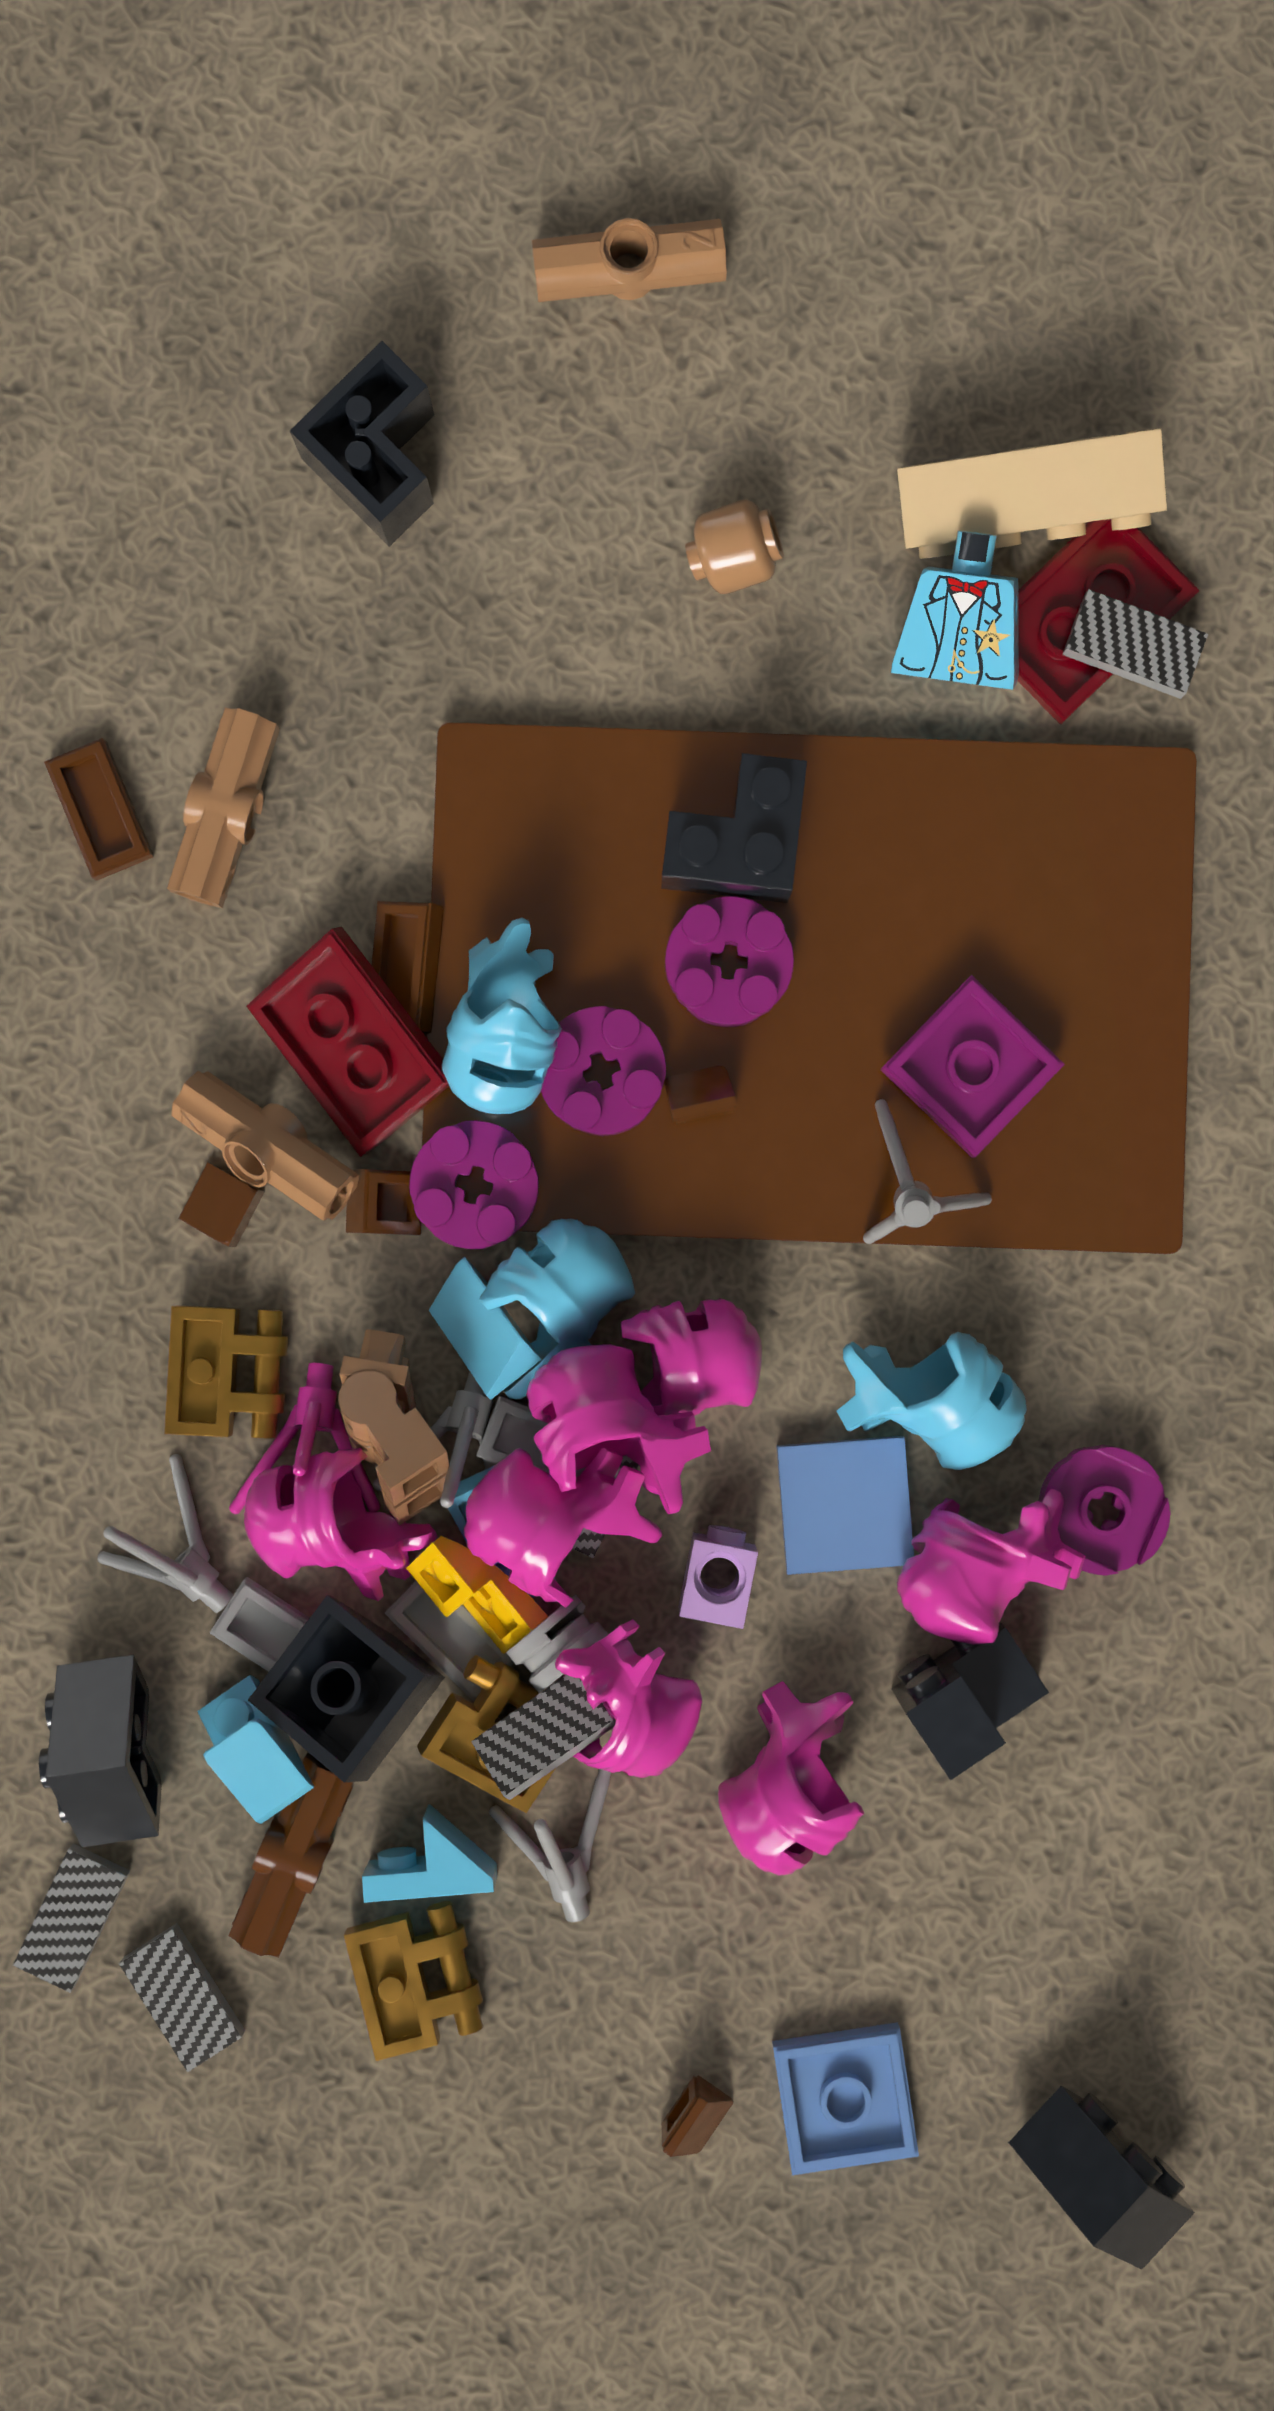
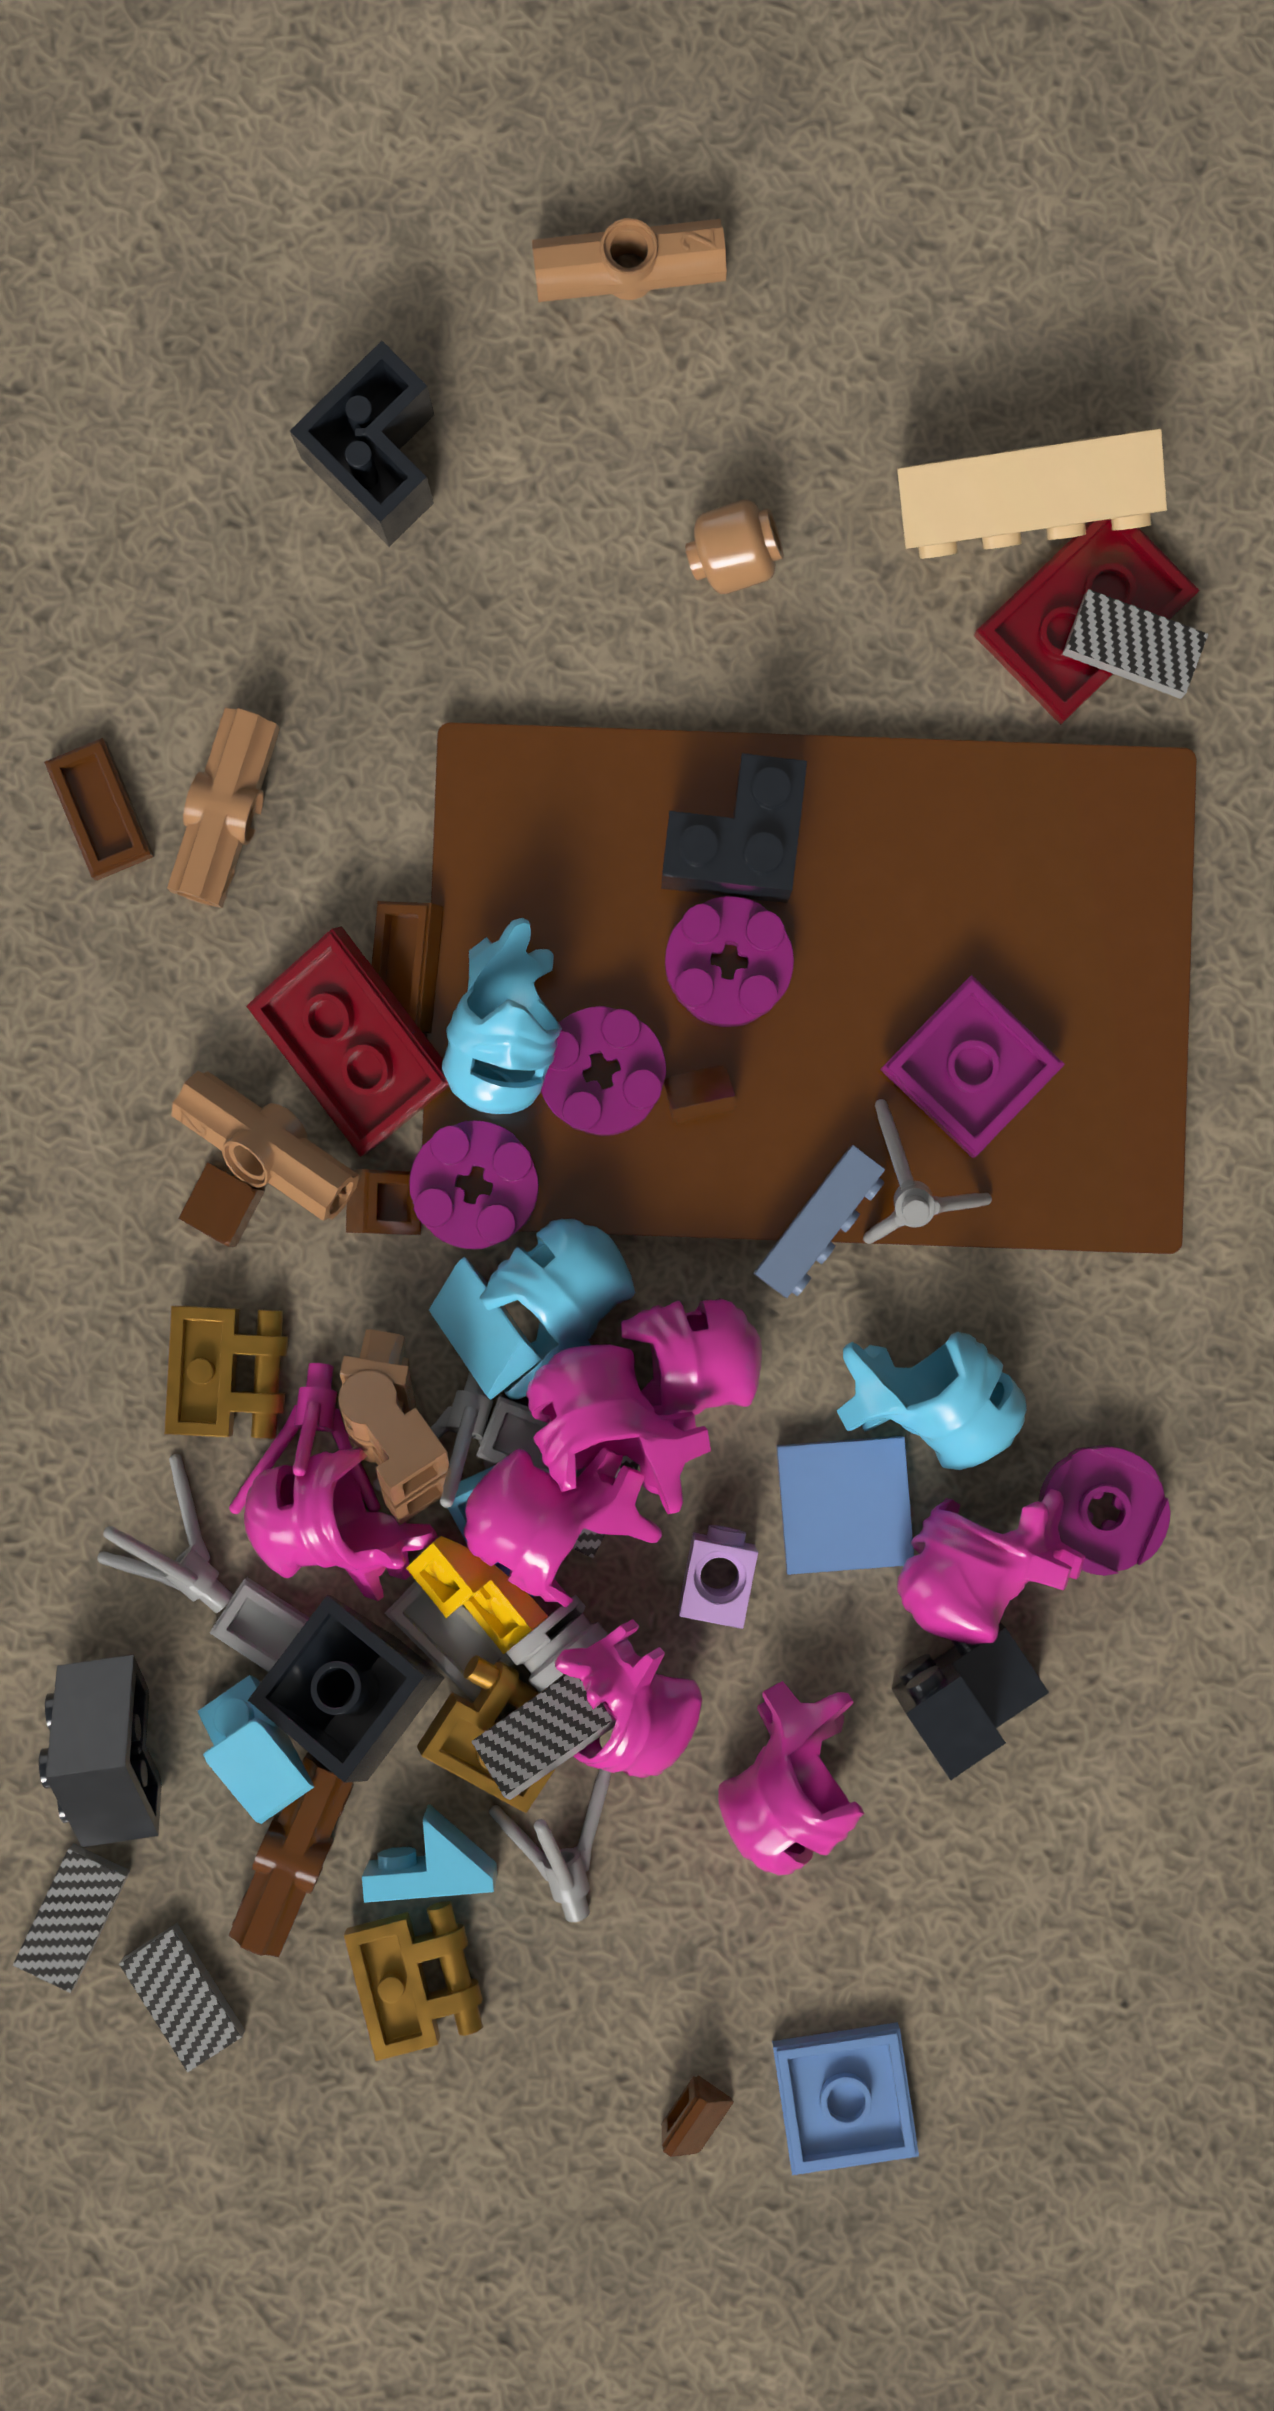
medium azure torso [891,531,1019,690] -> none
black brick [1008,2086,1195,2270] -> none
none -> sand blue piece [753,1145,885,1298]

